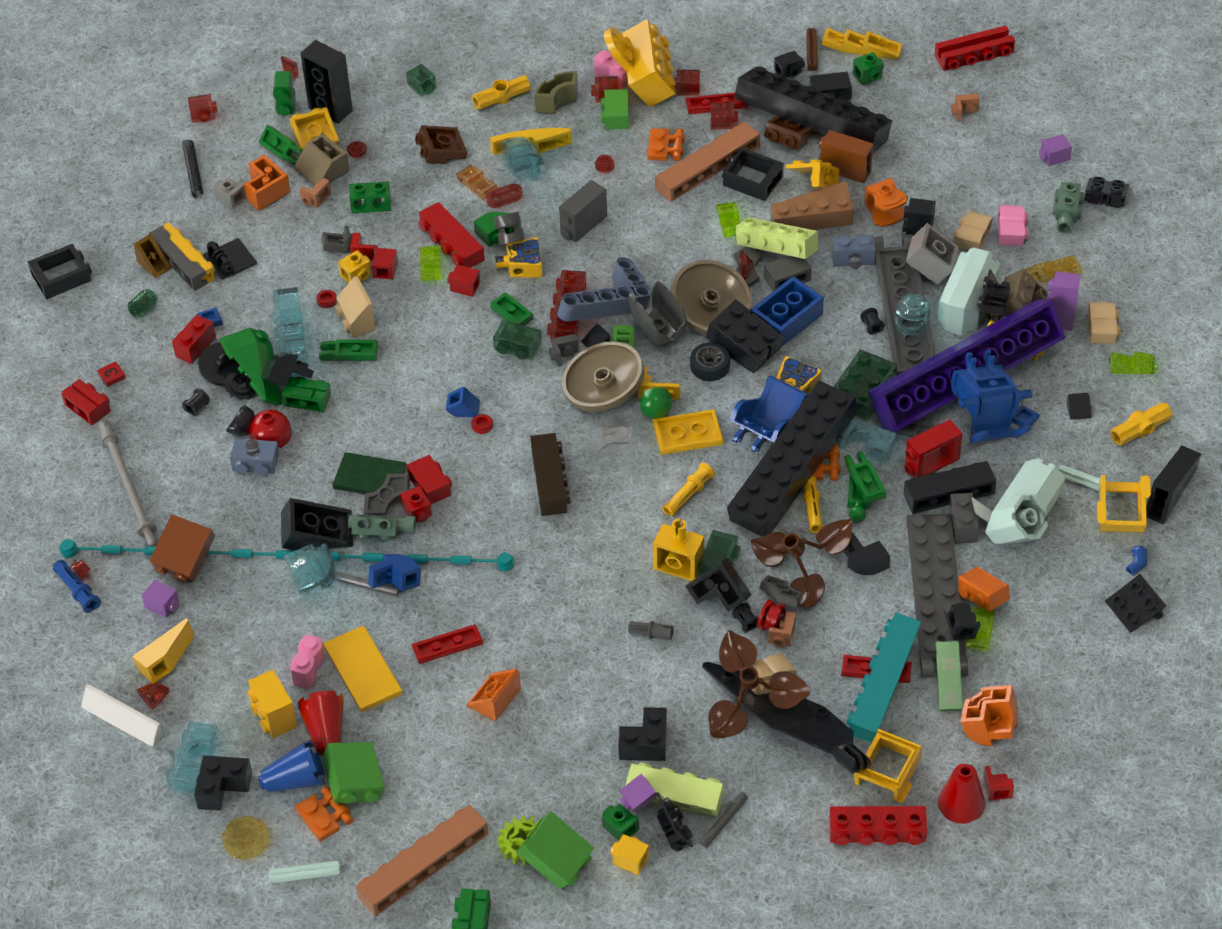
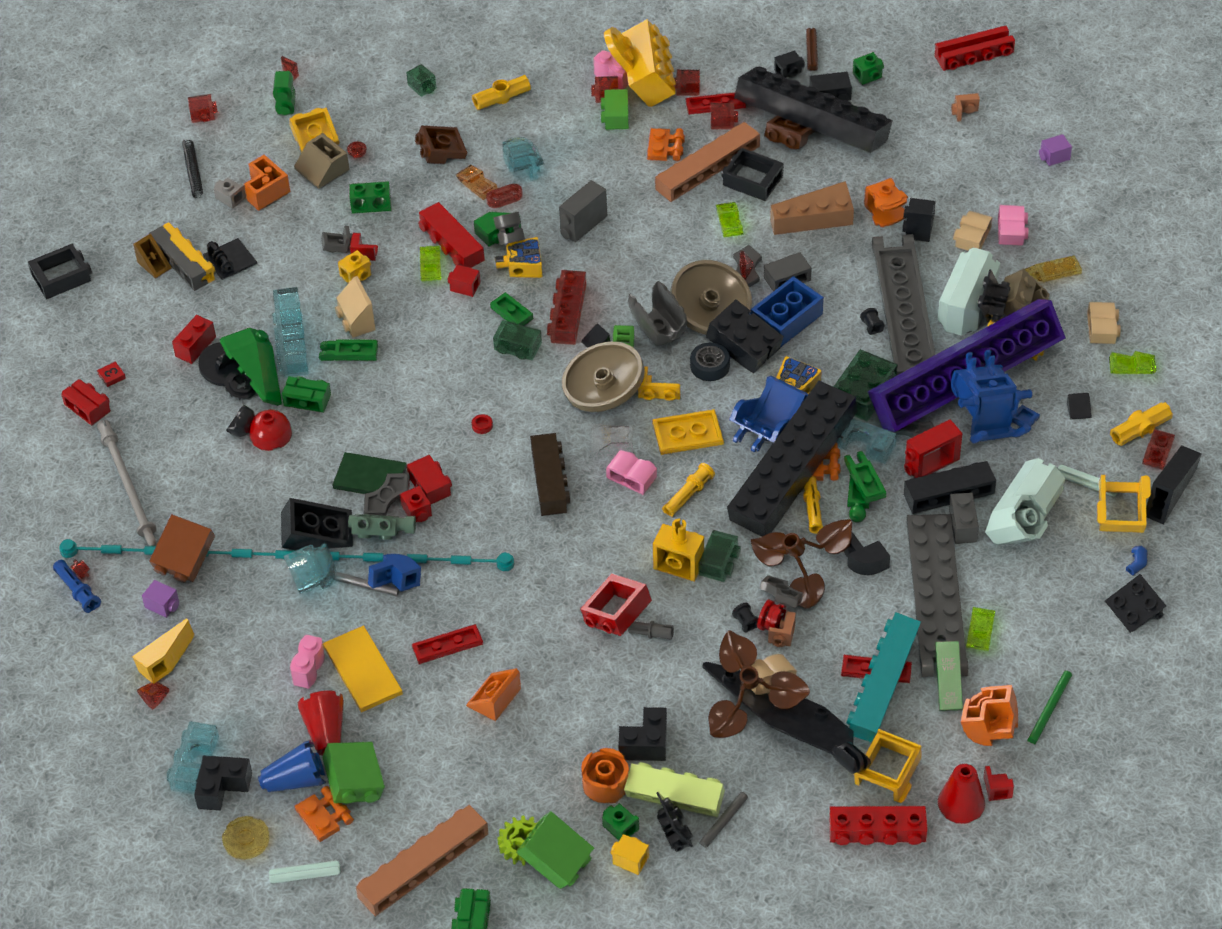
white slope [81,684,163,747] -> none
clear green brick [128,289,158,318] -> none
black bush [182,388,210,416] -> none
blue tile [197,307,223,327] -> none
sand blue piece [230,438,279,475] -> none
yellow brick [247,669,297,739] -> none
green hinge [259,125,303,165] -> none
black brick [261,352,314,387] -> none
black brick [300,40,353,124] -> none
nougat bracket [300,178,332,208] -> none
red tile [316,290,337,308] -> none
red brick [372,248,398,280] -> none
blue brick [446,387,480,418] -> none
yellow slope [490,128,572,155] -> none
olive brick [535,71,578,114] -> none
dark grey bracket [549,334,579,366] -> none
sand blue beam [557,257,652,321] -> none
clear red plate [595,155,614,173] -> none
medium lavender brick [619,773,658,813] -> none
green hair [640,387,672,419] -> none
black brick [685,558,752,612] -> none
yellowish green brick [736,217,819,259] -> none
yellow bracket [785,160,839,189] -> none
dark orange brick [819,130,873,184] -> none
yellow slope [821,27,902,59] -> none
sand blue piece [832,235,875,269] -> none
clear light blue helmet [894,293,930,335] -> none
light grey brick [906,223,959,285] -> none
black brick [946,603,981,640] -> none
orange brick [958,566,1010,612] -> none
white sticker [972,497,992,522] -> none
medium lavender wedge [1047,271,1081,331] -> none
sand green brick [1053,182,1084,233] -> none
black hinge [1084,176,1129,208] -> none
none -> red window [580,573,652,636]
none -> orange brick [581,748,629,803]
none -> bright pink brick [606,450,657,495]
none -> green bar [1027,670,1072,744]
none -> clear red slope [1142,429,1175,469]

